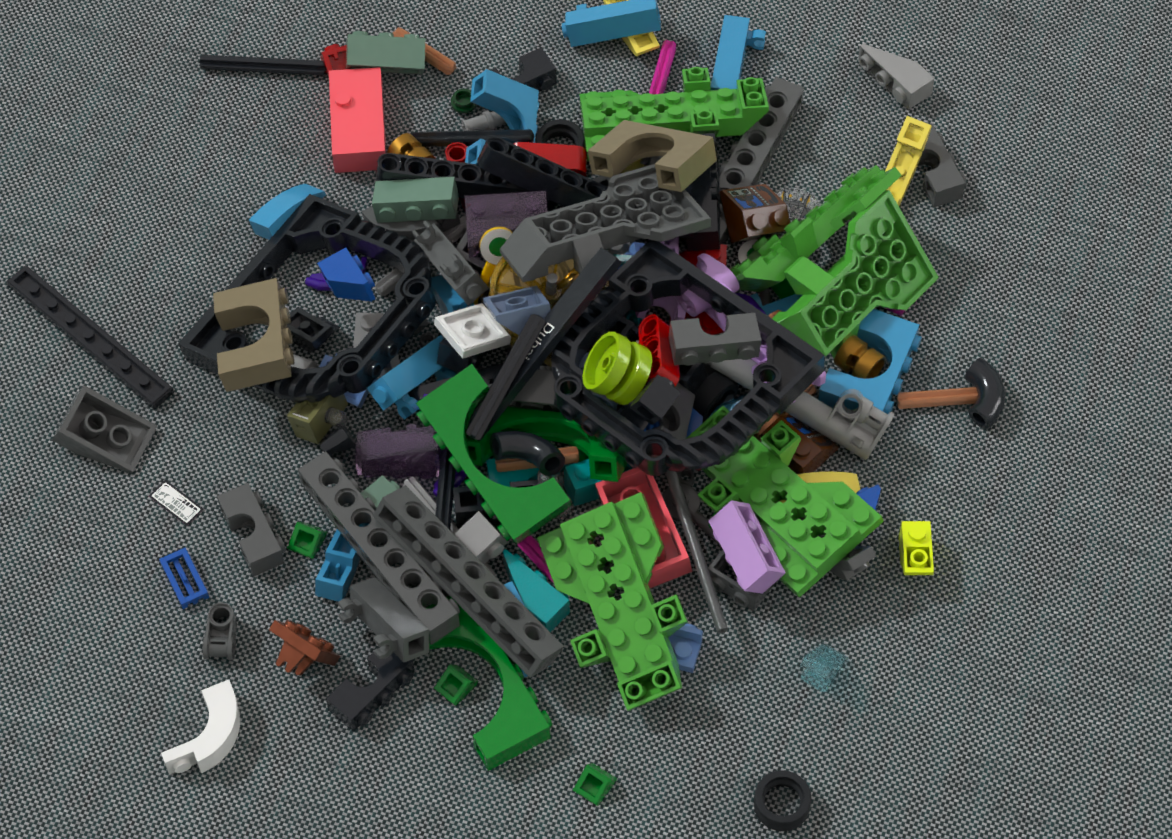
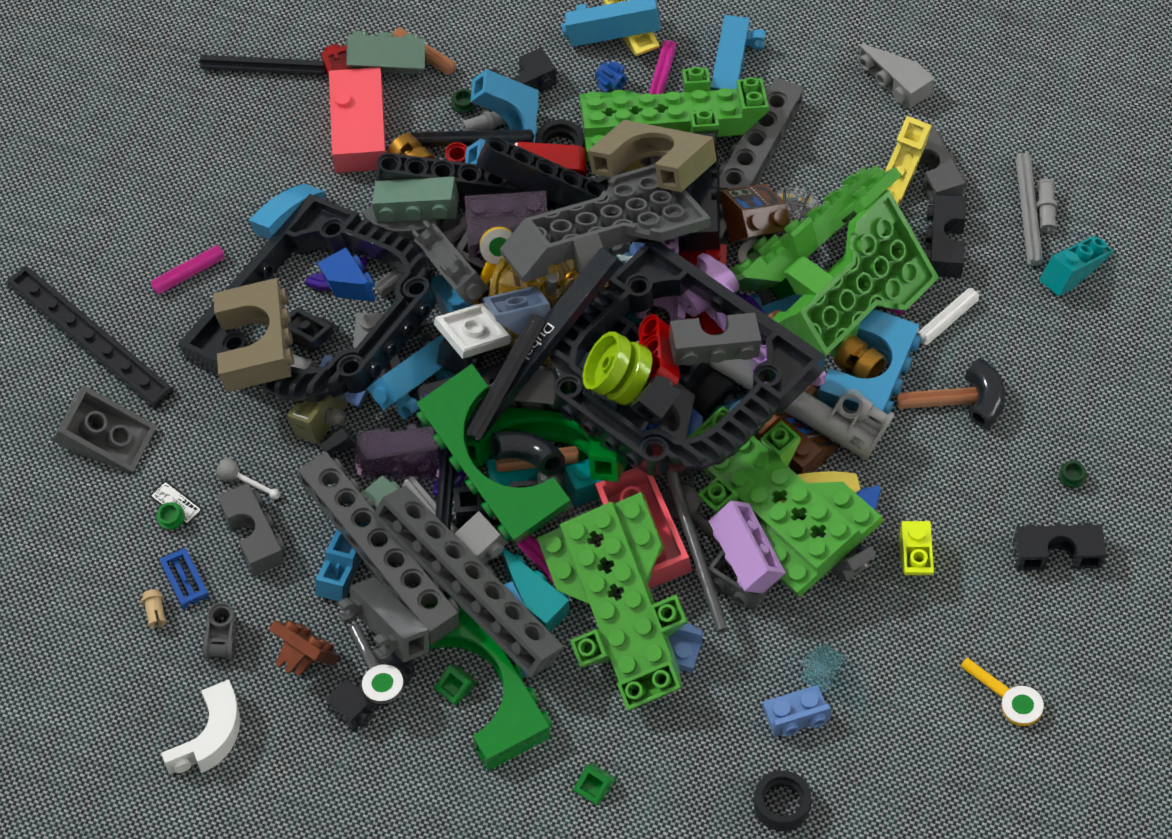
green slope [287,522,327,559] -> none
none -> tan pin [141,589,167,628]
none -> dark pink axle [150,245,225,294]
none -> green plate [156,502,185,530]
none -> hinge [216,457,280,500]
none -> piece [349,624,404,704]
none -> blue gear [595,61,627,92]
none -> medium blue bracket [762,685,831,737]
none -> white axle [918,288,980,345]
none -> black arch [925,195,966,278]
none -> piece [961,657,1044,726]
none -> black arch [1013,523,1106,571]
none -> light grey axle [1016,153,1043,266]
none -> light grey pin [1036,179,1058,233]
none -> teal slope [1039,235,1114,296]
none -> dark green plate [1058,461,1087,488]

